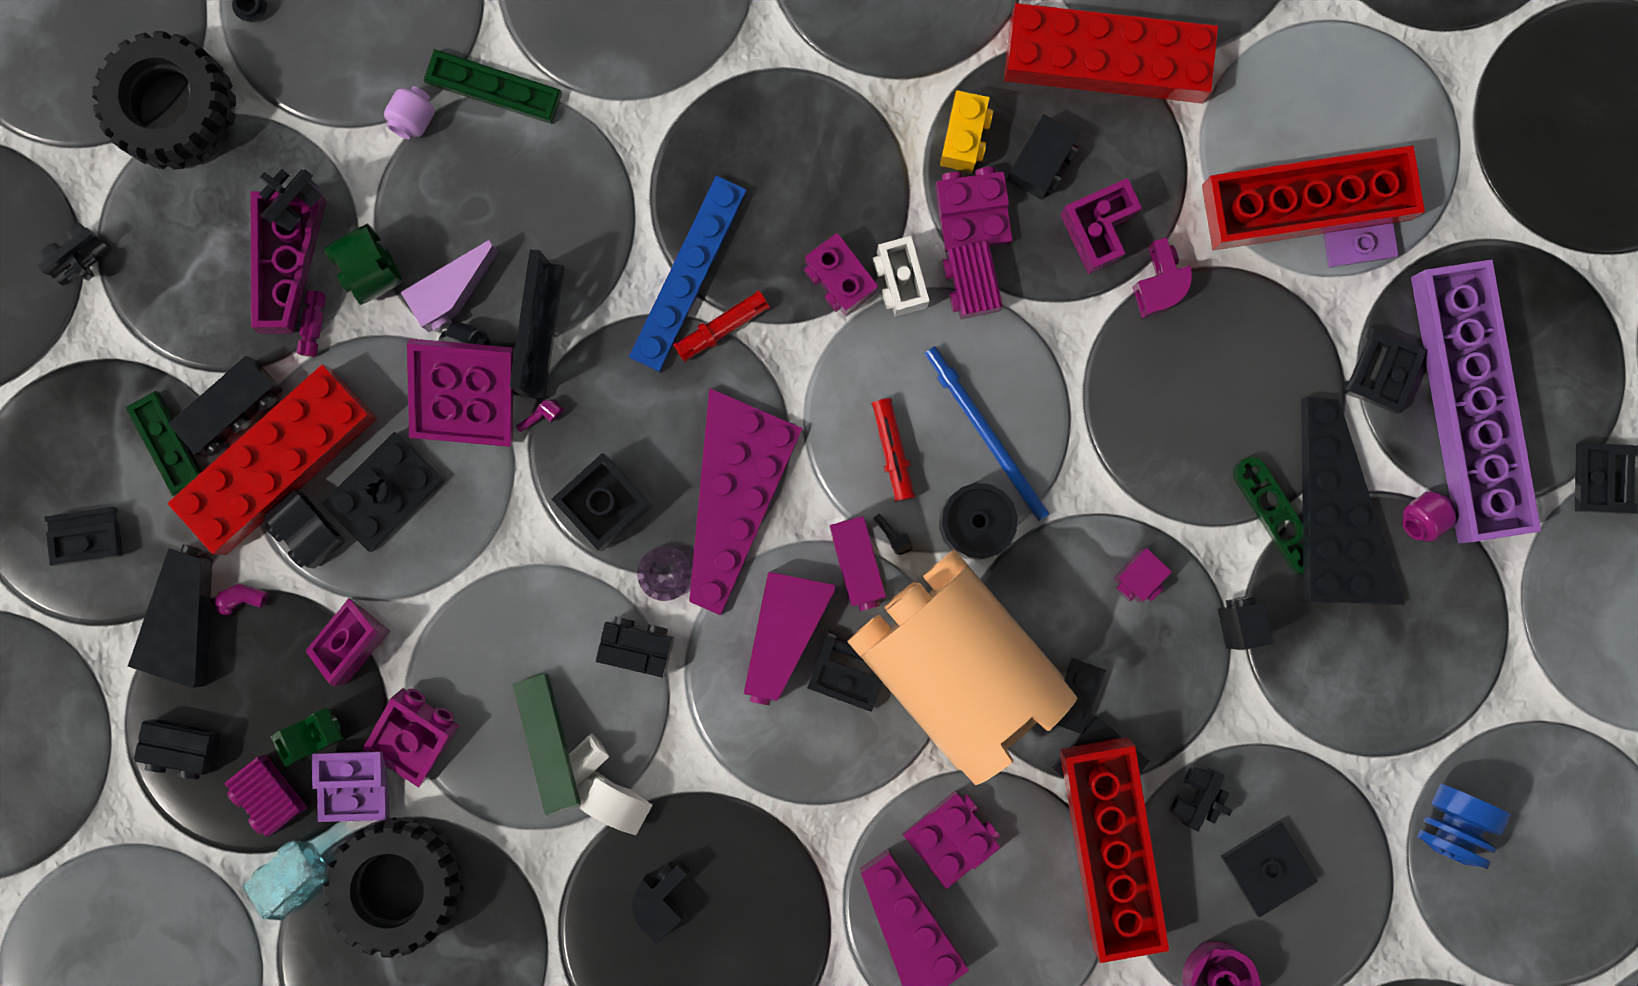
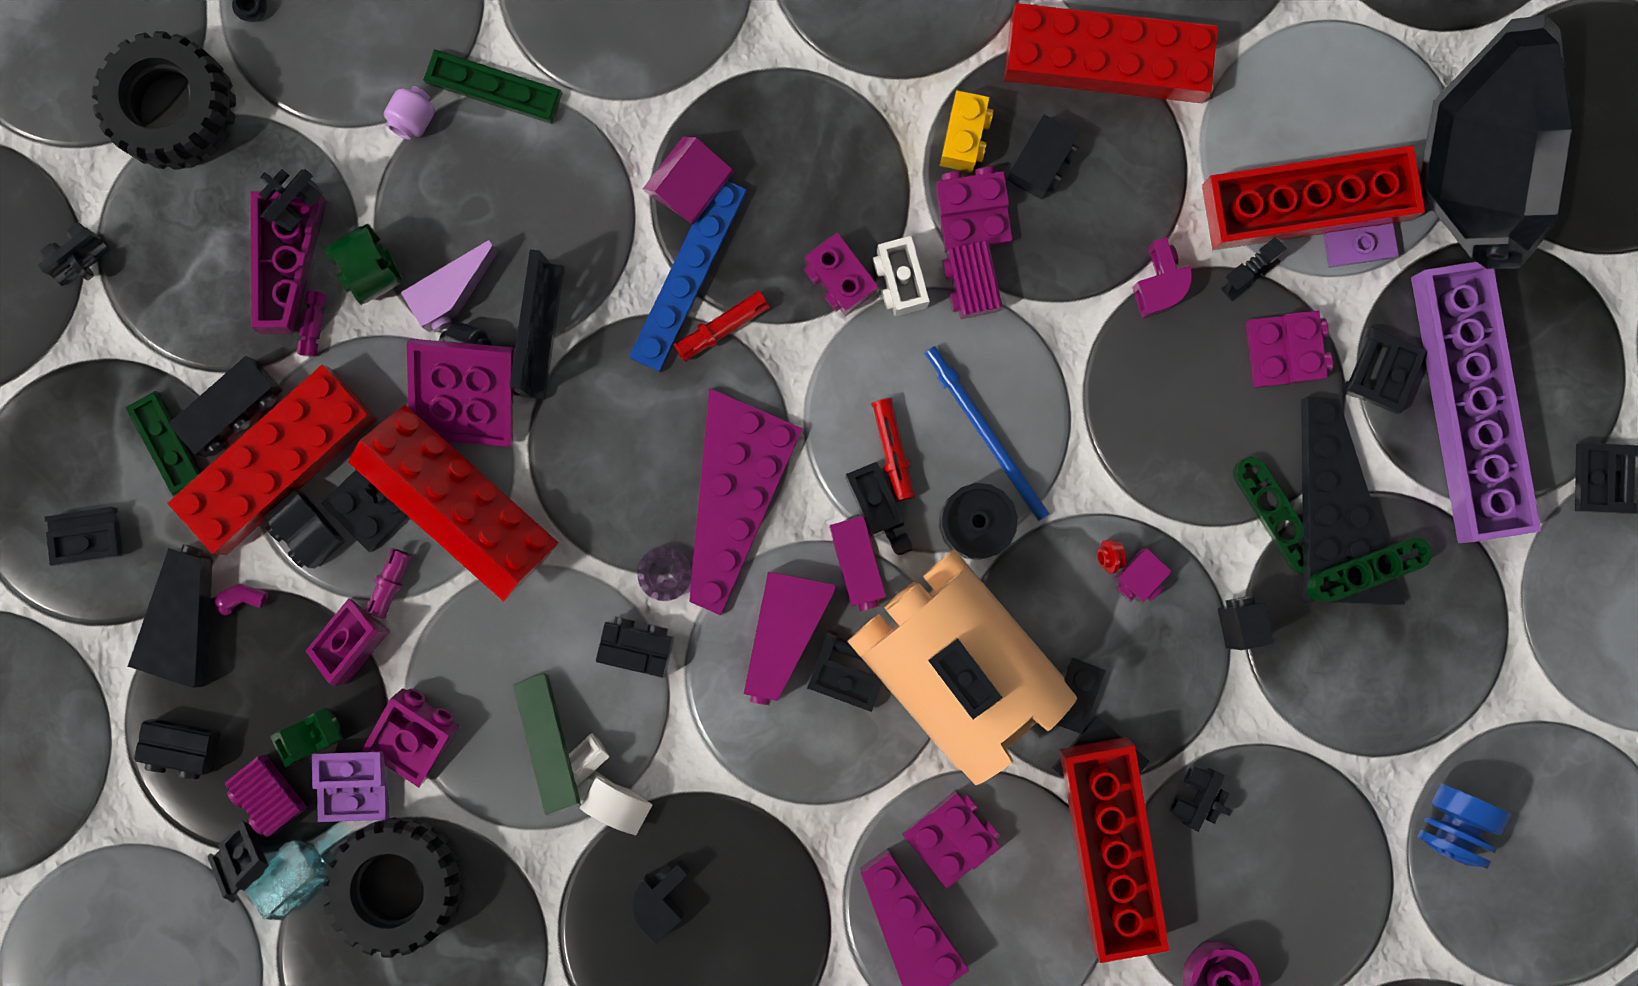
magenta hand [516,400,563,432] -> none
black brick [551,453,653,551] -> none
magenta brick [1060,178,1142,275] -> none
black plate [1221,821,1318,918] -> none
magenta head [1402,491,1456,542] -> none
none -> black plate [207,820,269,903]
none -> red brick [348,404,559,602]
none -> magenta pin [365,547,412,619]
none -> magenta slope [642,136,734,225]
none -> black plate [845,462,904,538]
none -> black plate [928,637,1002,720]
none -> red plate [1097,539,1126,574]
none -> black piece [1221,237,1287,302]
none -> magenta plate [1245,311,1333,388]
none -> dark green beam [1307,538,1432,603]
none -> black panel [1420,15,1575,269]

